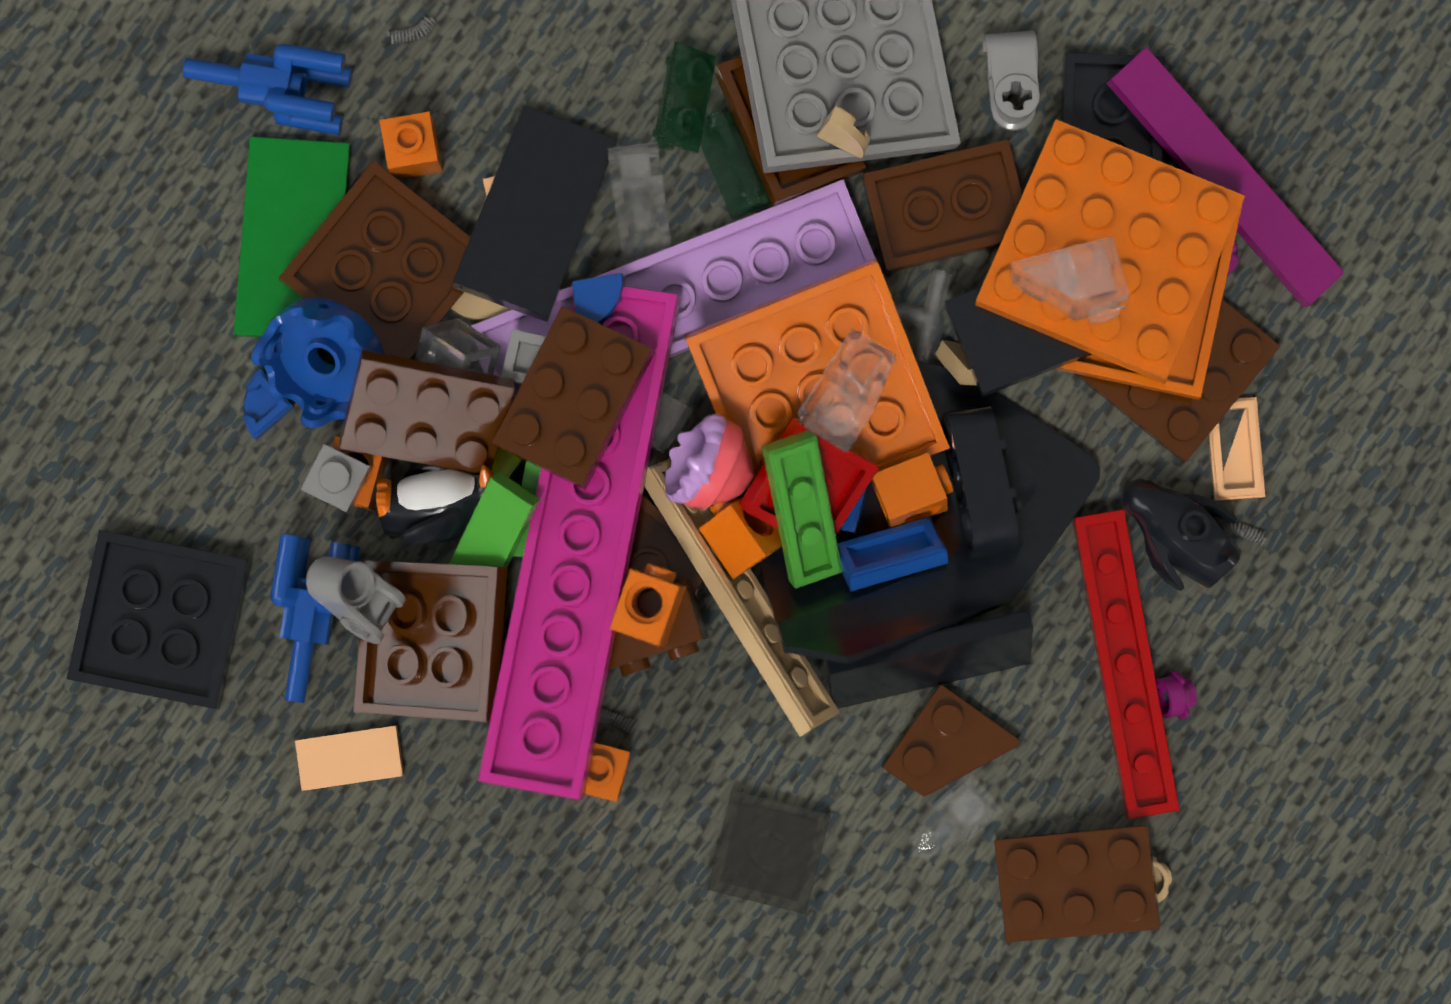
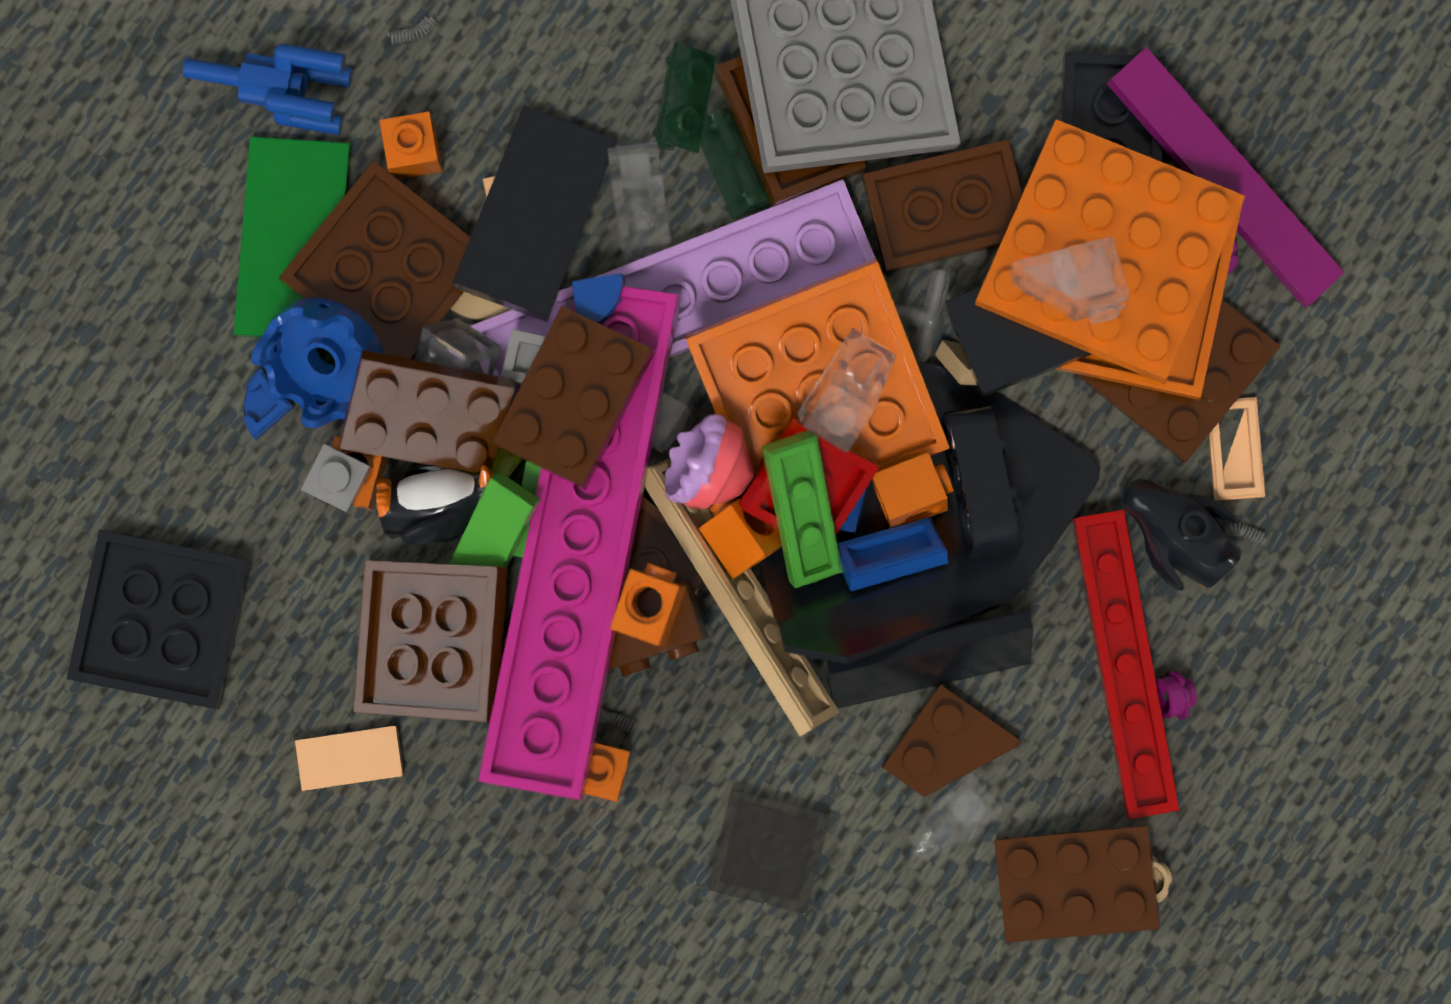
blue plant [270,534,360,703] -> none
light grey piece [306,556,406,644] -> none
tan tile [816,106,870,159] -> none
light grey piece [983,30,1040,131] -> none

